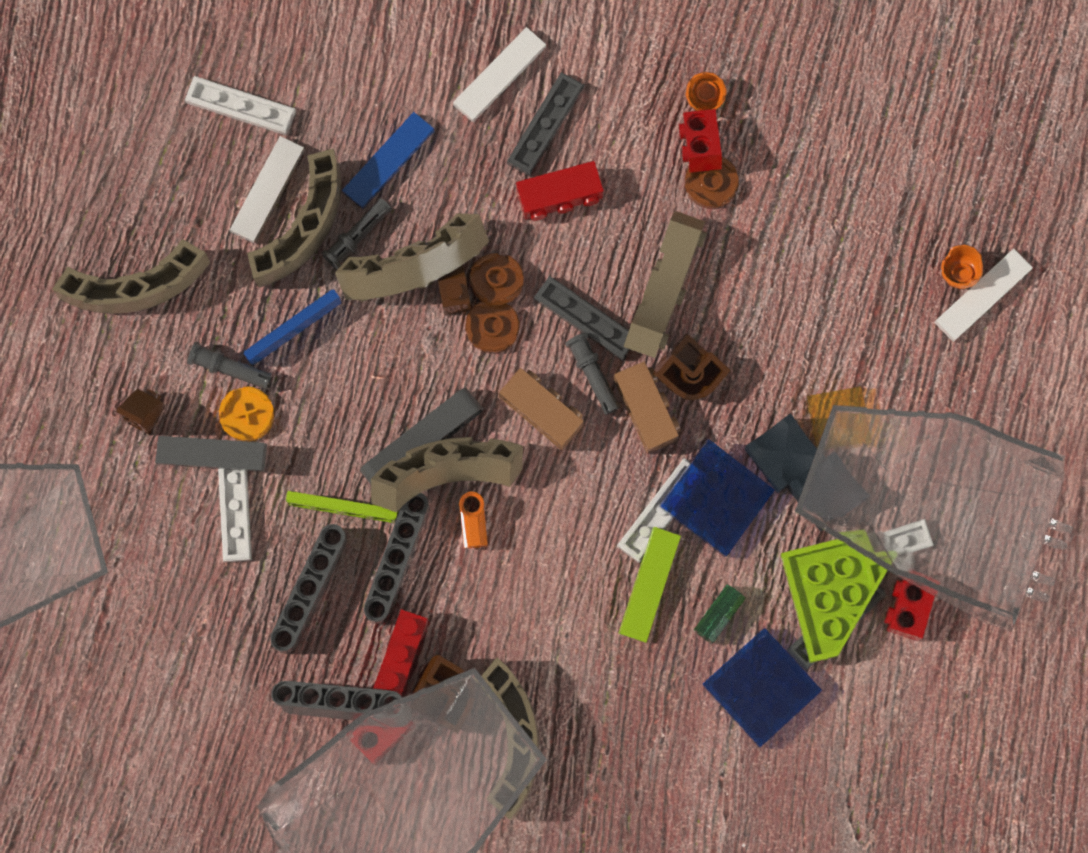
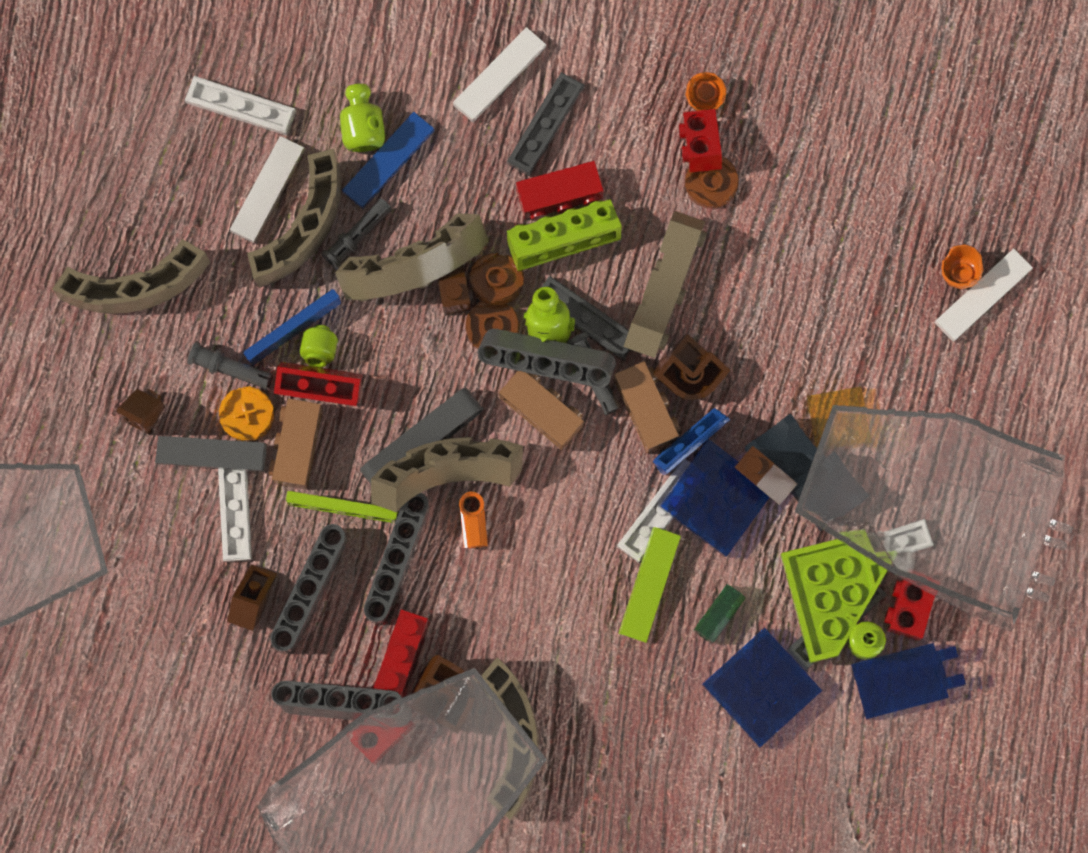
none -> reddish brown slope [227,564,277,631]
none -> medium nougat brick [269,399,323,490]
none -> red brick [274,362,363,406]
none -> lime head [300,325,338,368]
none -> lime piece [340,84,385,152]
none -> dark grey beam [477,329,616,388]
none -> lime brick [507,199,622,271]
none -> lime piece [523,287,575,343]
none -> blue slope [652,408,730,475]
none -> reddish brown slope [735,446,797,506]
none -> lime head [847,621,886,660]
none -> clear blue tile [851,643,966,720]

